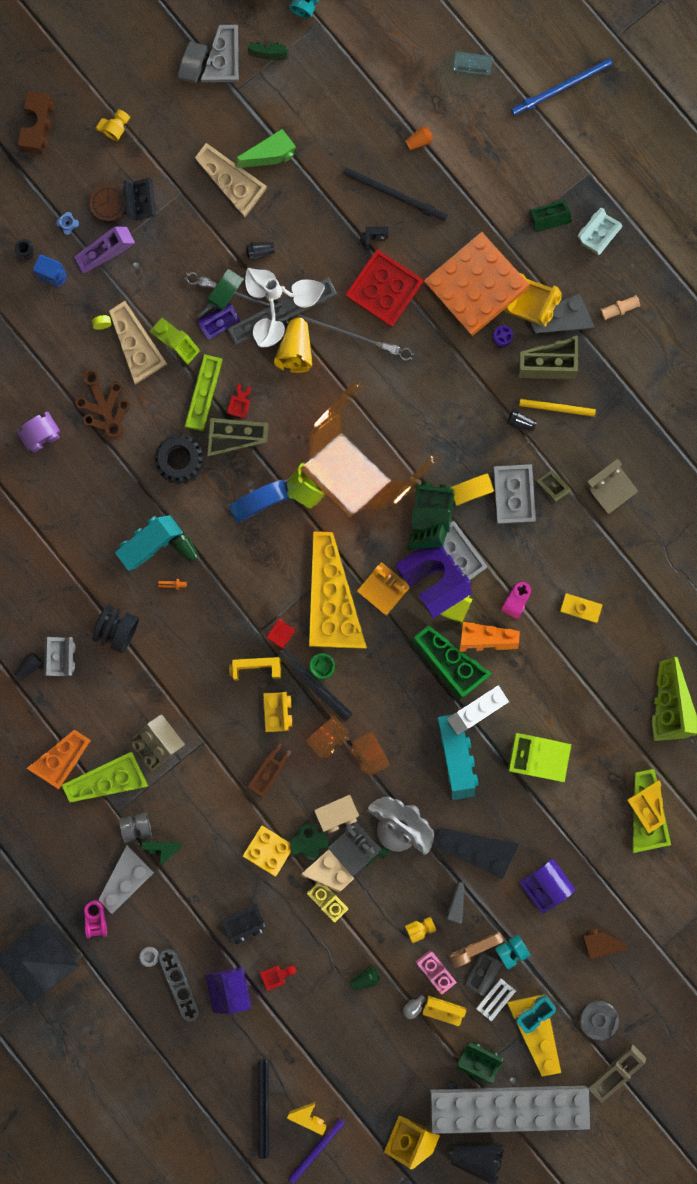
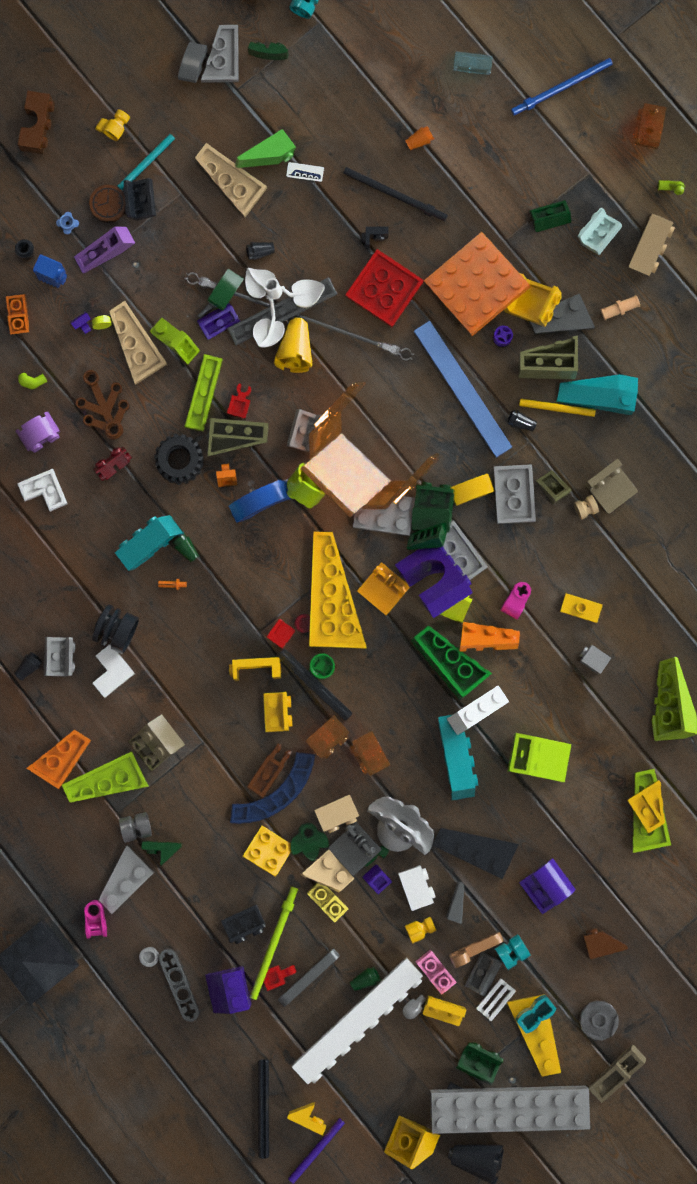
none -> orange slope [6,294,29,335]
none -> white tile [17,469,68,512]
none -> lime arm [18,373,47,389]
none -> dark purple tile [70,311,91,334]
none -> dark red hinge [93,446,132,481]
none -> white tile [93,644,135,698]
none -> teal bar [117,134,175,191]
none -> orange tile [216,463,237,487]
none -> dark blue tile [230,752,315,824]
none -> lime bar [249,887,298,1000]
none -> dark grey beam [278,948,340,1007]
none -> white sticker [286,162,324,182]
none -> light grey bracket [287,409,324,453]
none -> white brick [292,957,423,1084]
none -> dark red tile [295,614,310,633]
none -> light grey plate [353,490,415,536]
none -> dark purple slope [363,865,392,894]
none -> white brick [398,865,436,911]
none -> medium blue tile [414,321,512,458]
none -> teal wedge [557,374,638,415]
none -> tan wheel [574,495,599,520]
none -> light grey brick [579,645,611,675]
none -> tan wedge [628,213,675,276]
none -> clear orange brick [633,103,667,149]
none -> lime arm [658,180,685,195]

